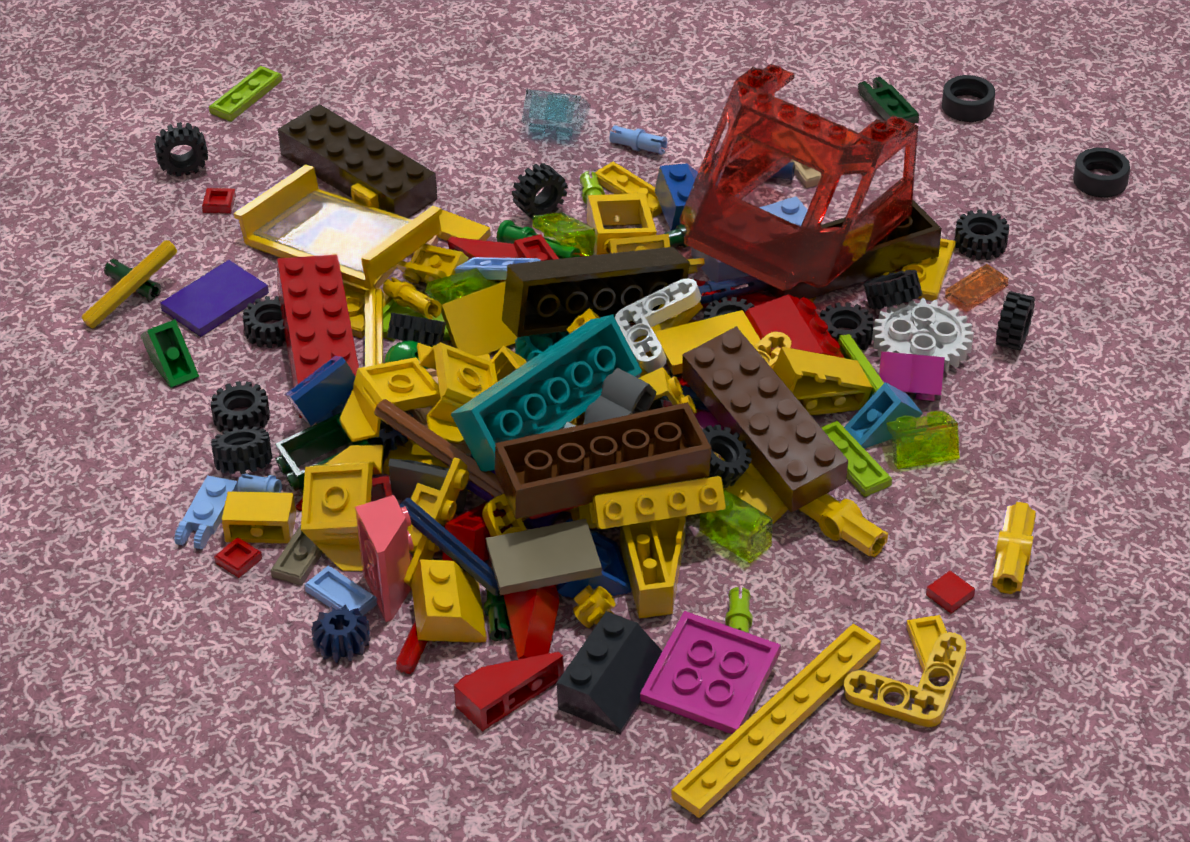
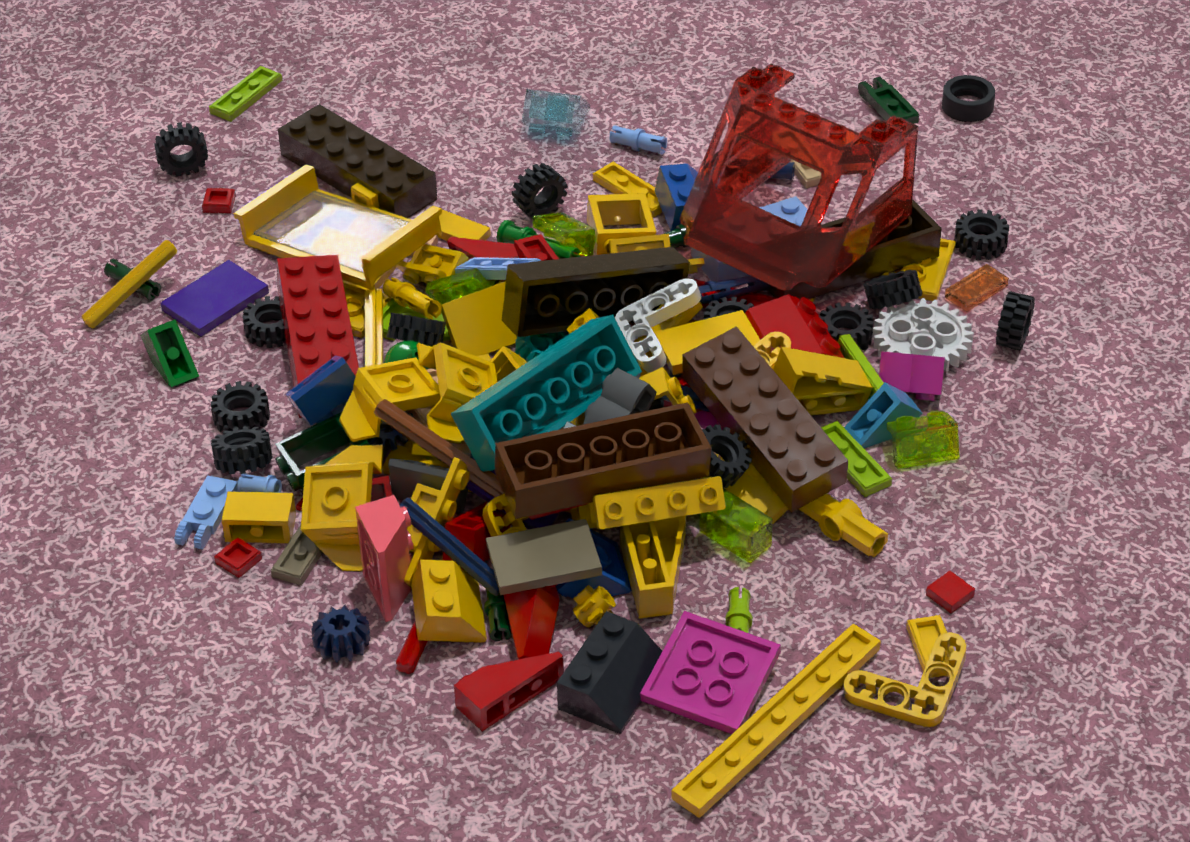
light blue tile [304,565,377,616] -> none
lime pin [579,171,605,204] -> none
yellow piece [992,502,1036,594] -> none
black tyre [1073,147,1130,198] -> none

